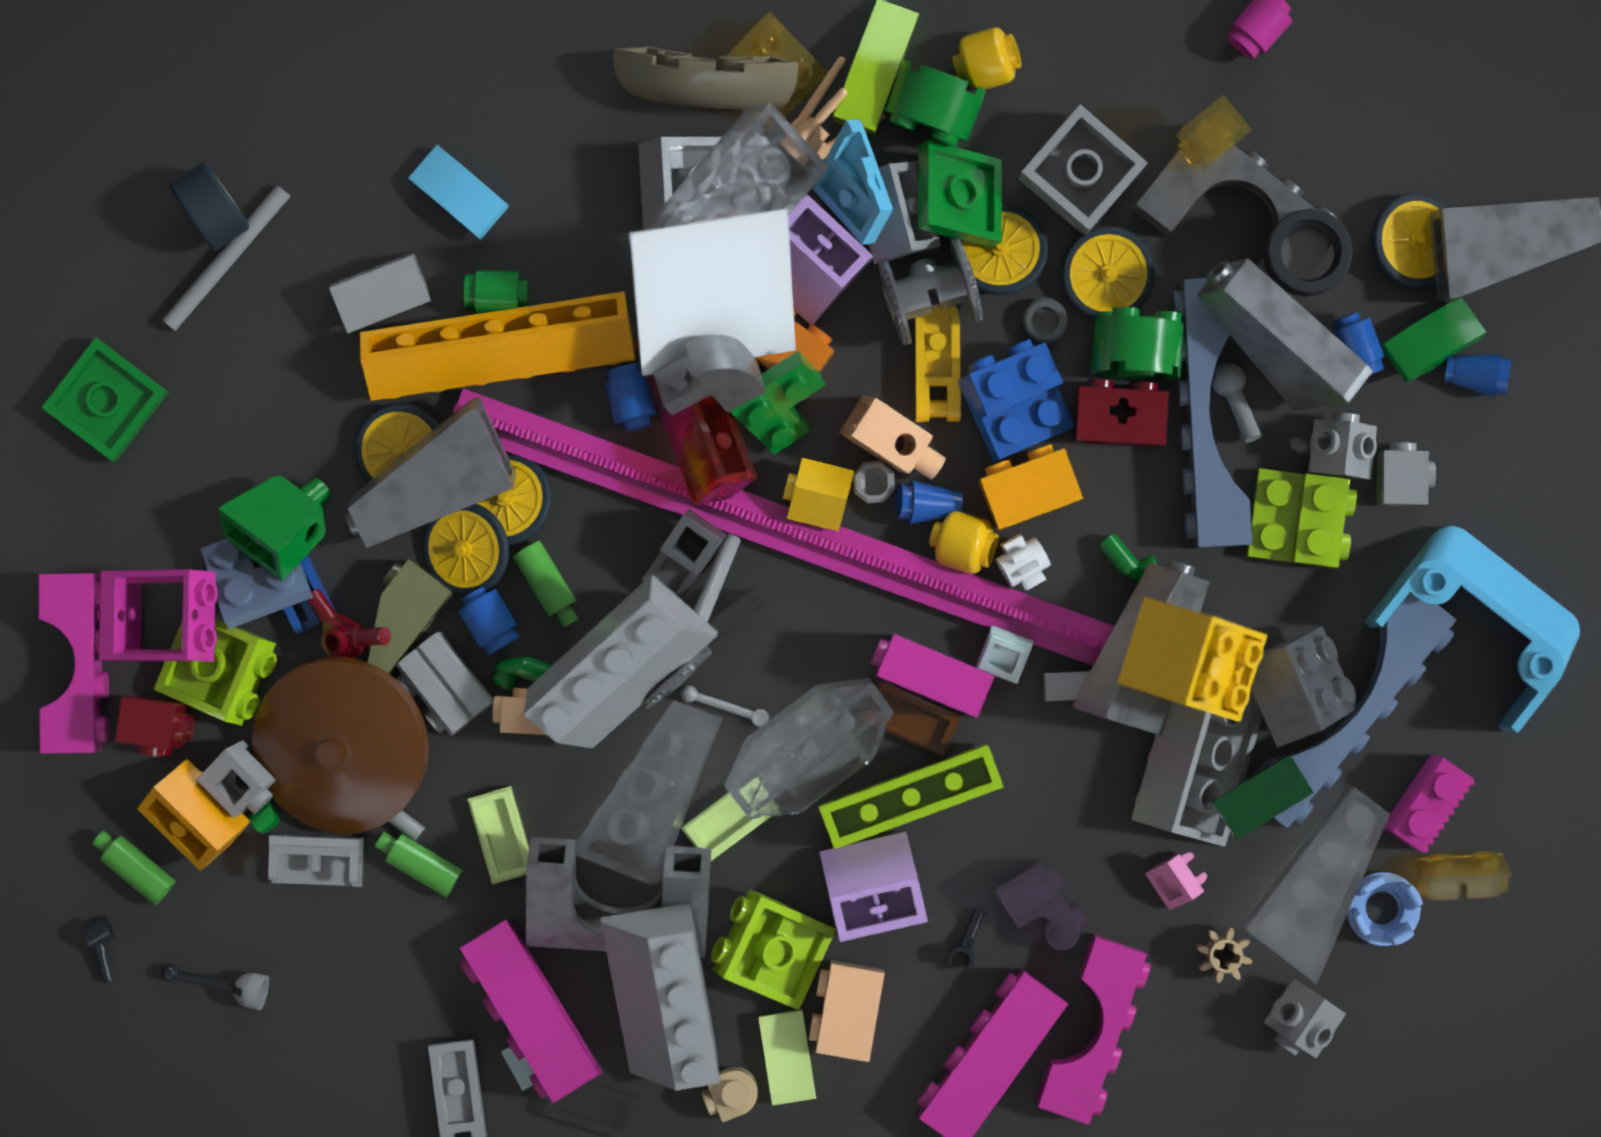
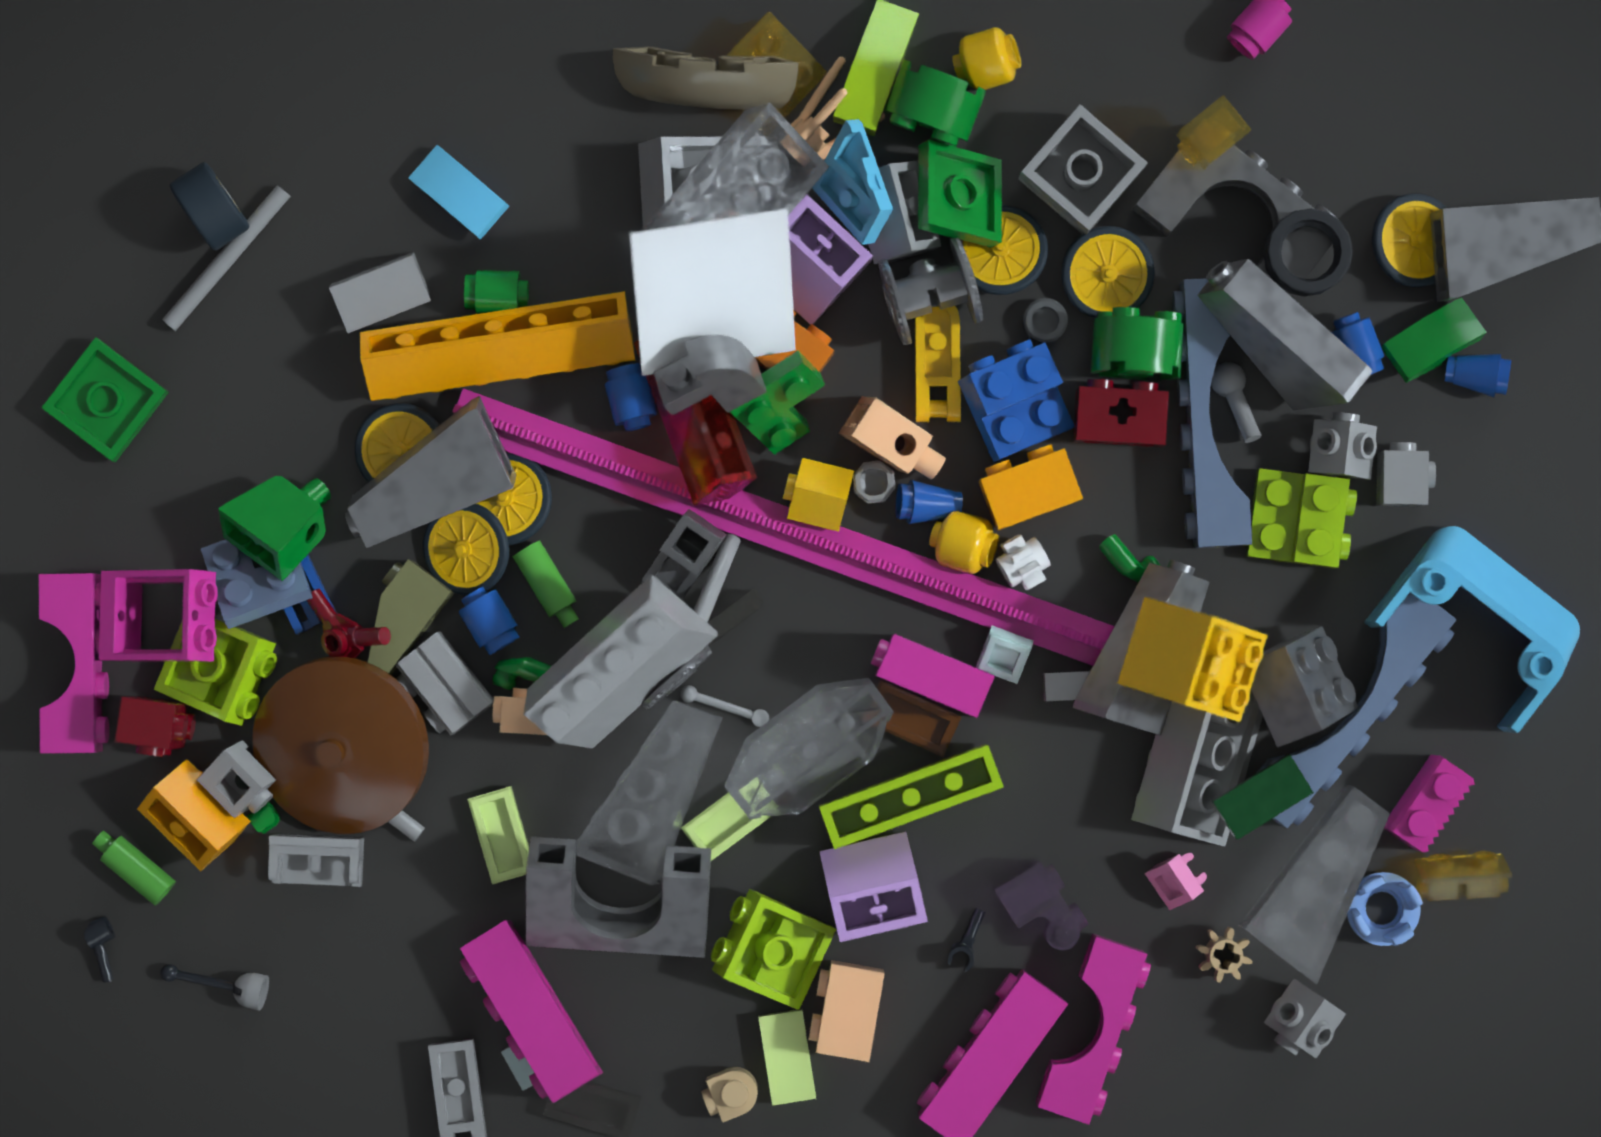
bright green cylinder [375,832,463,898] -> none
light grey slope [601,903,720,1090] -> none

